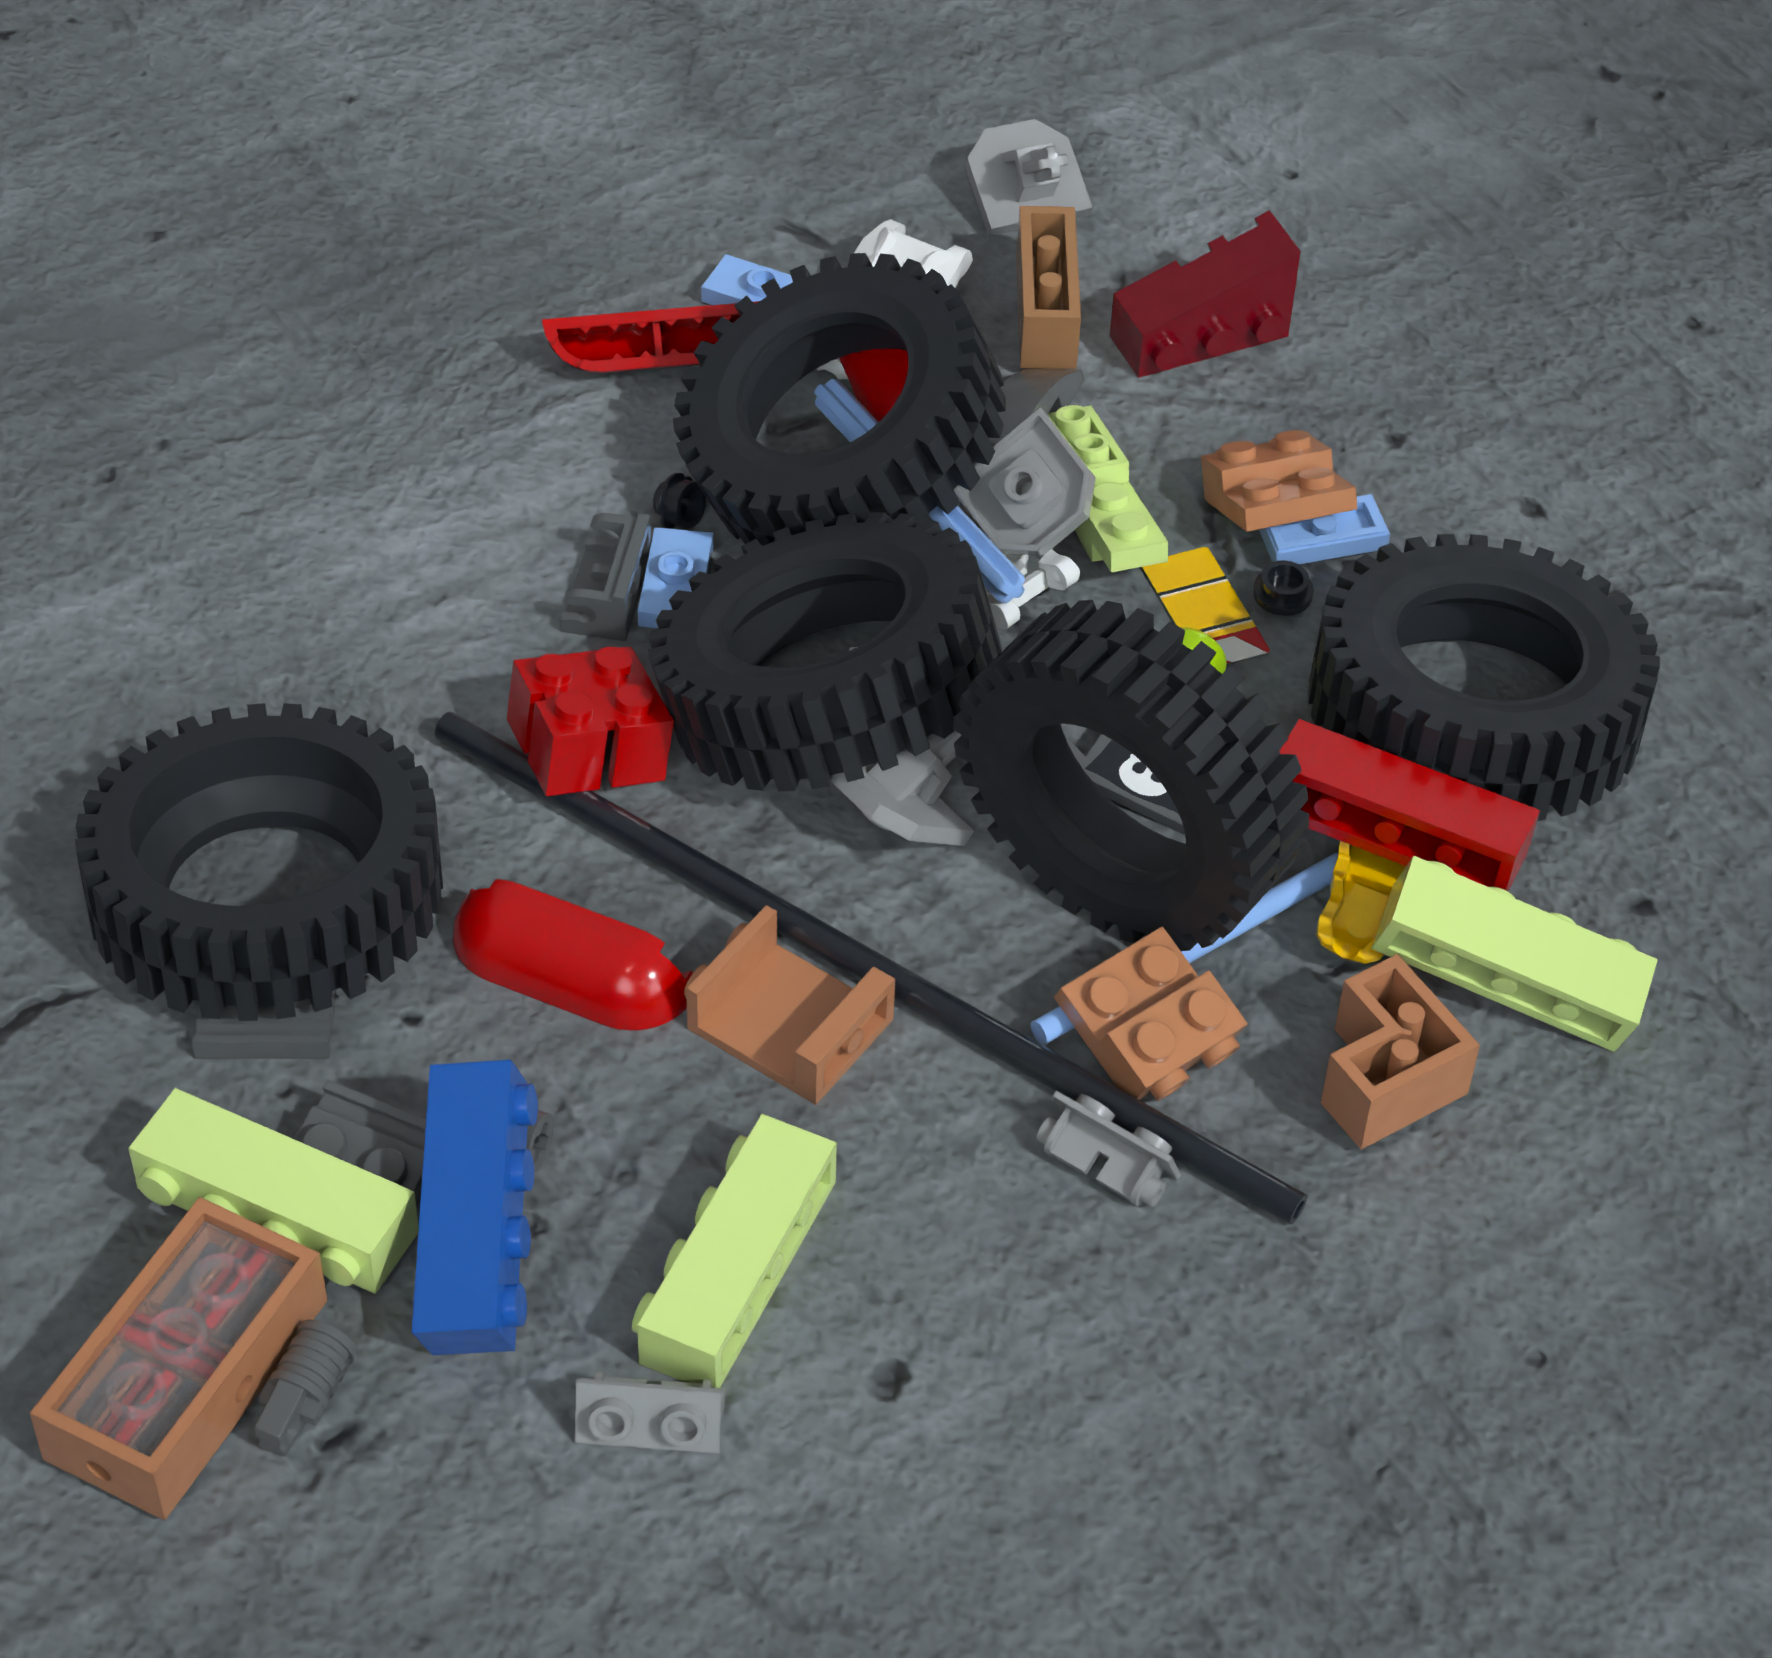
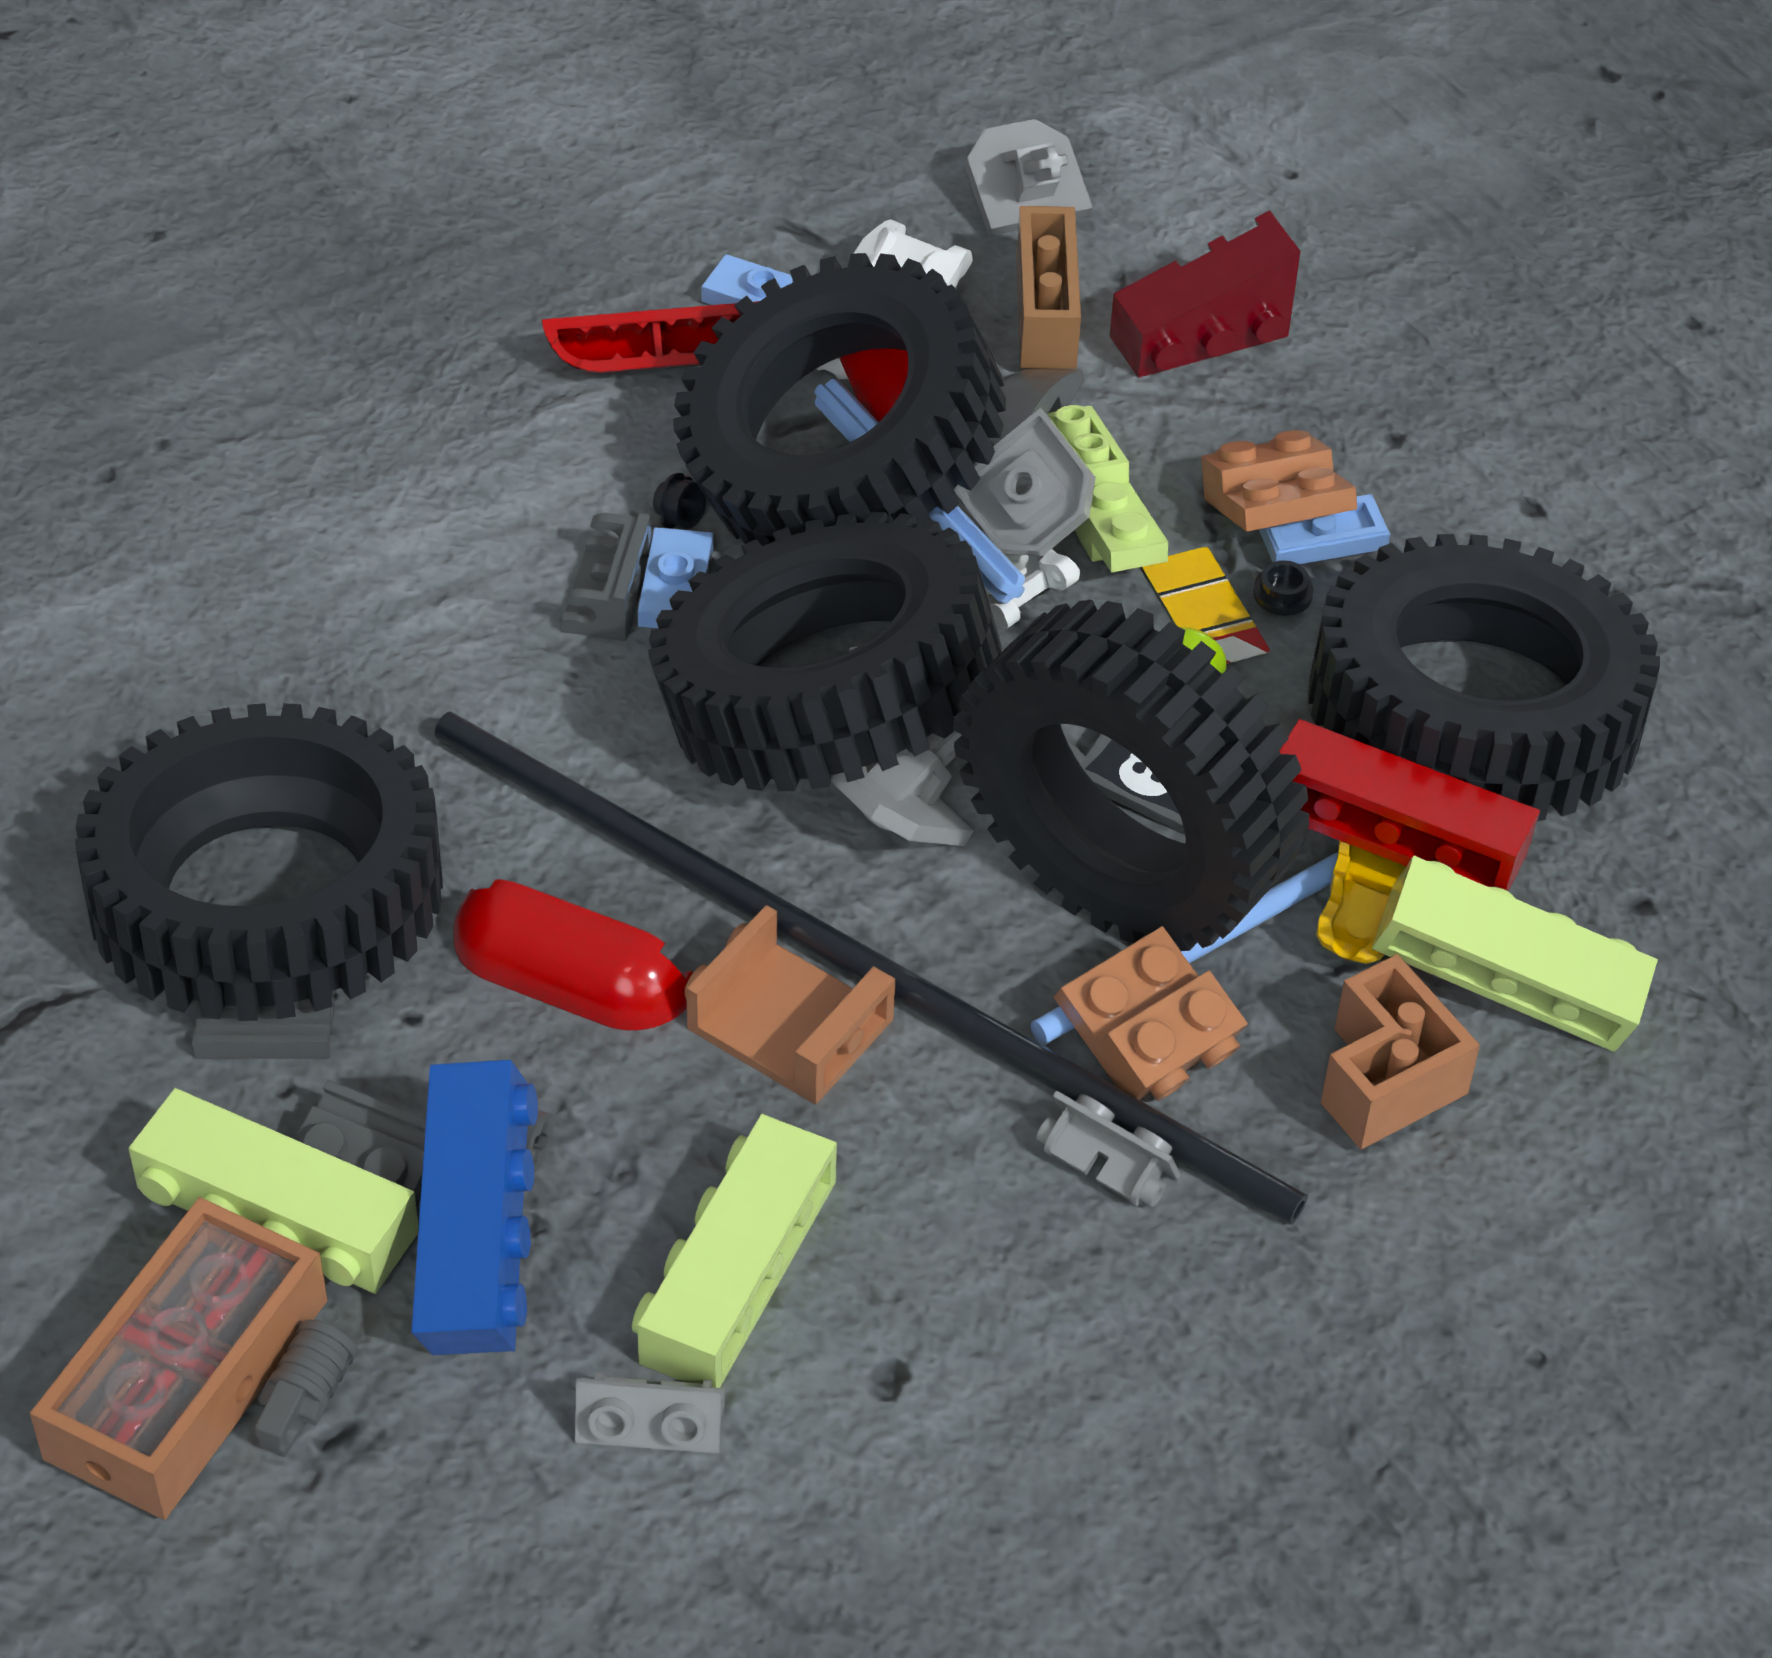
red piece [506,646,674,796] -> none

